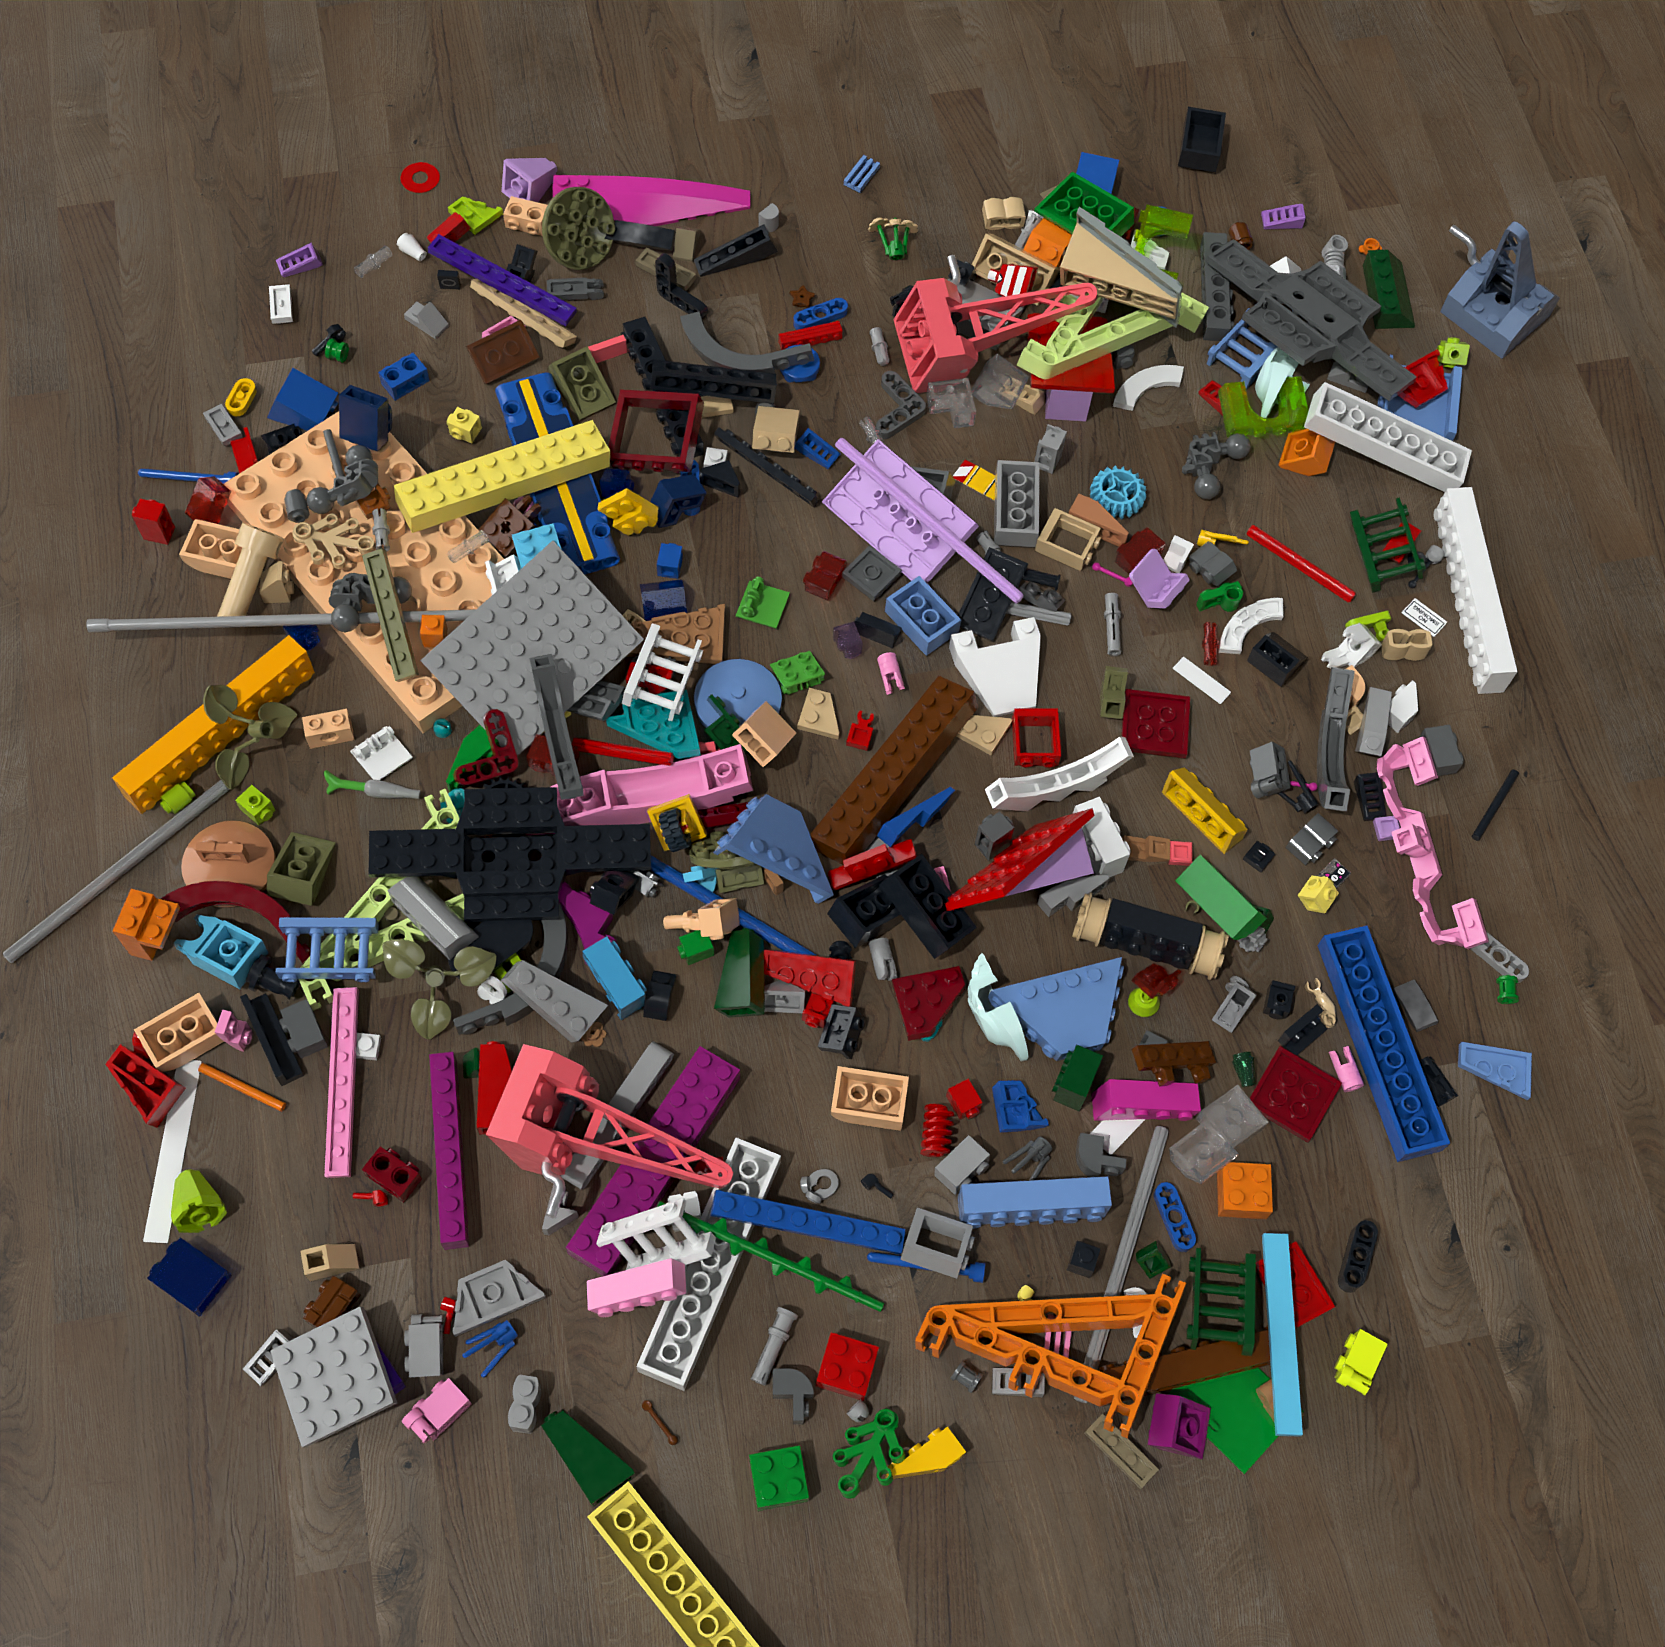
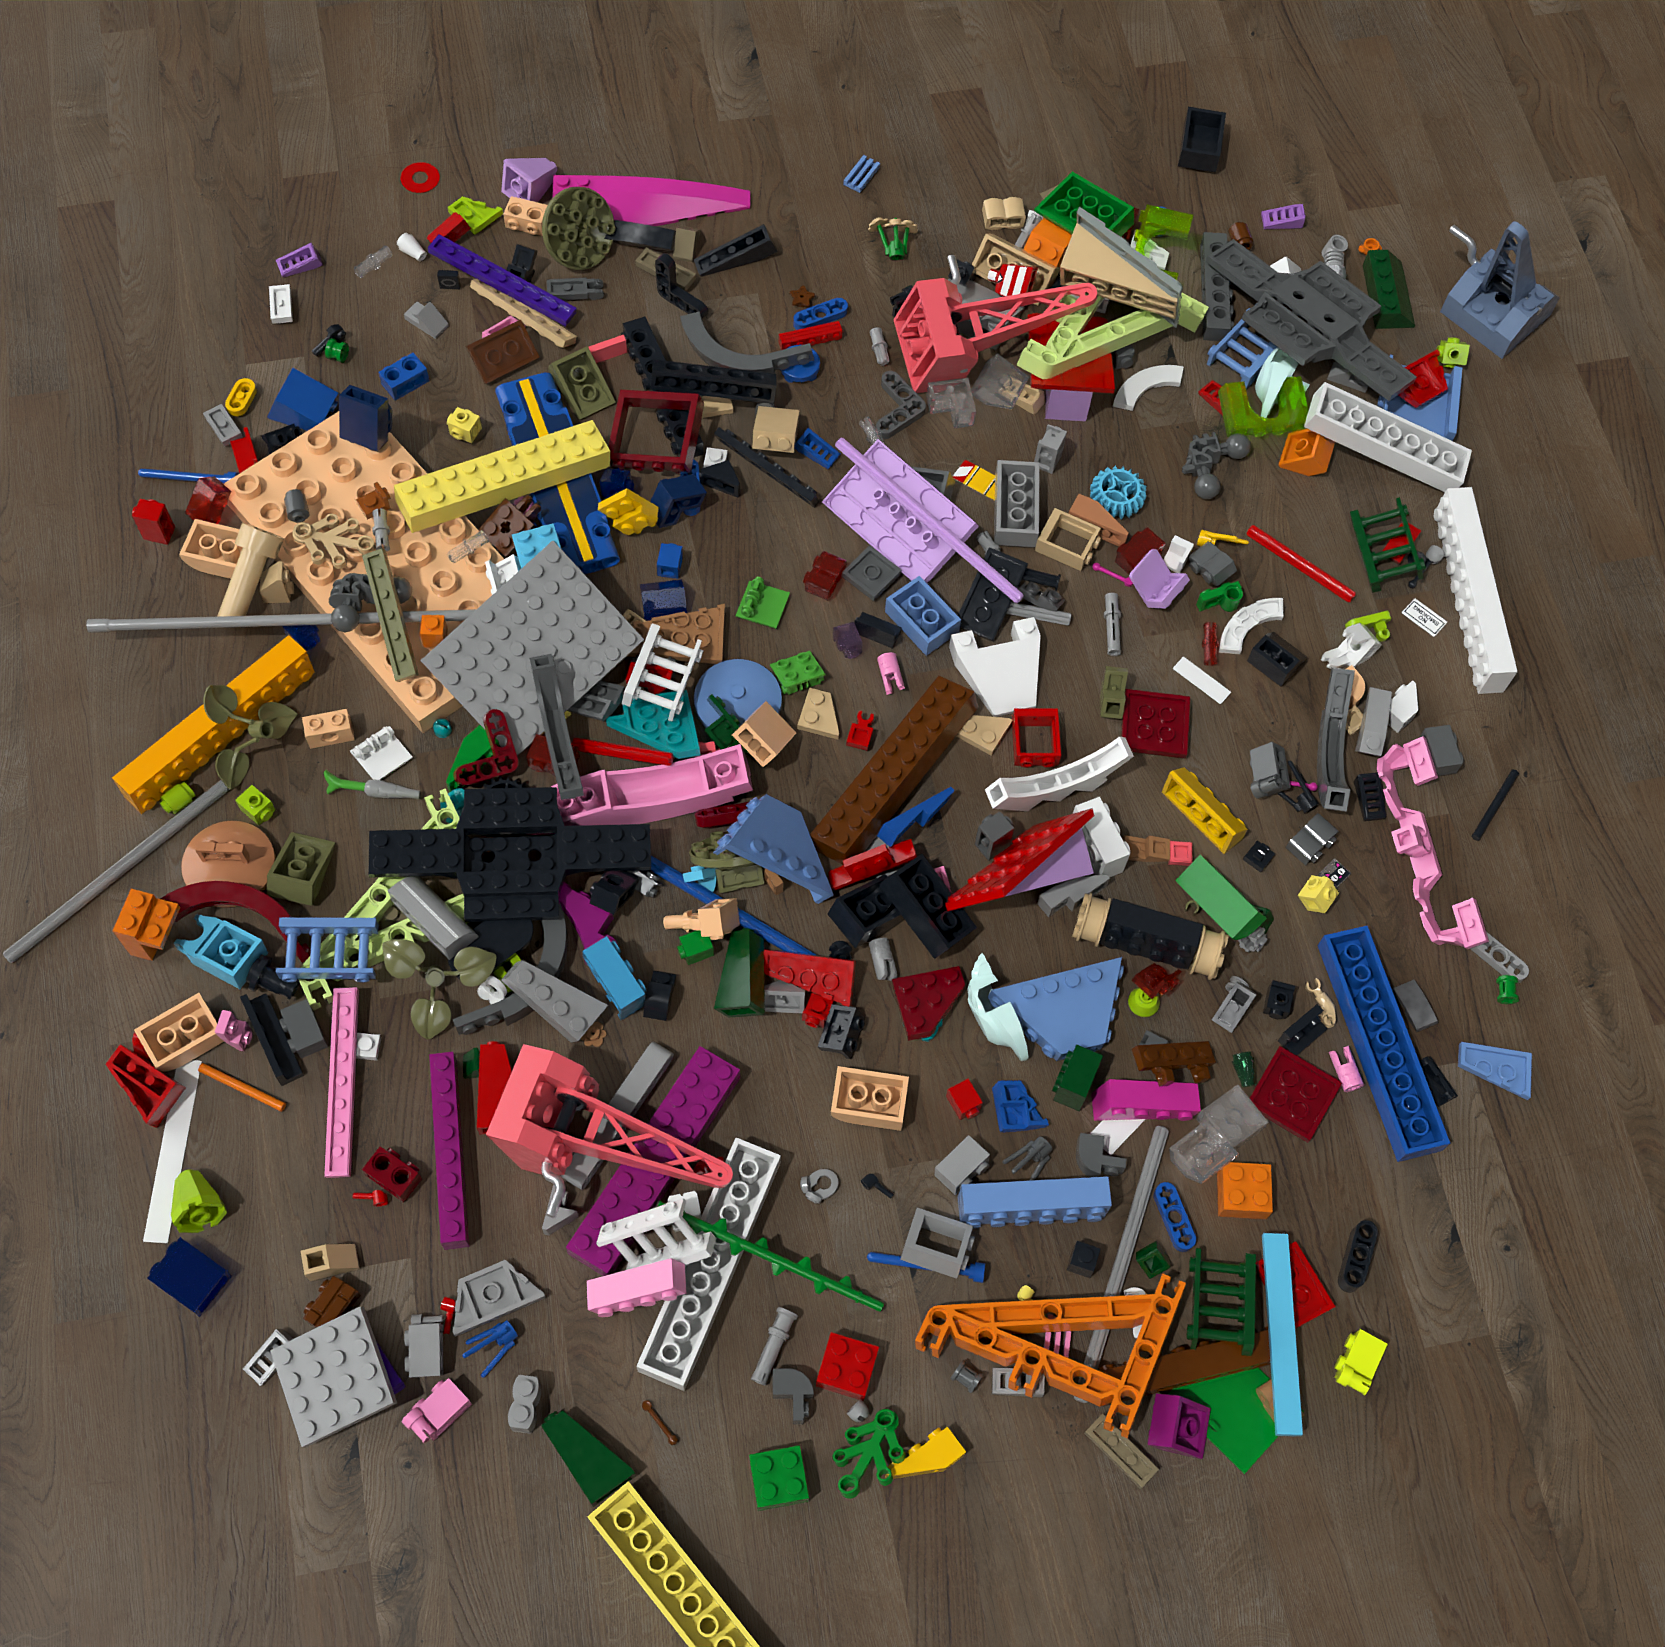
dark grey piece [306,445,378,514] -> none
dark grey bar [323,429,345,477] -> none
plate [647,794,707,852] -> none
blue plate [710,1190,905,1255] -> none
light grey brick [759,203,779,232] -> none
red piece [920,1104,954,1157] -> none
blue brick [1076,152,1119,194] -> none
lavender tile [1373,816,1400,841] -> none
tan brick [1381,629,1432,661] -> none

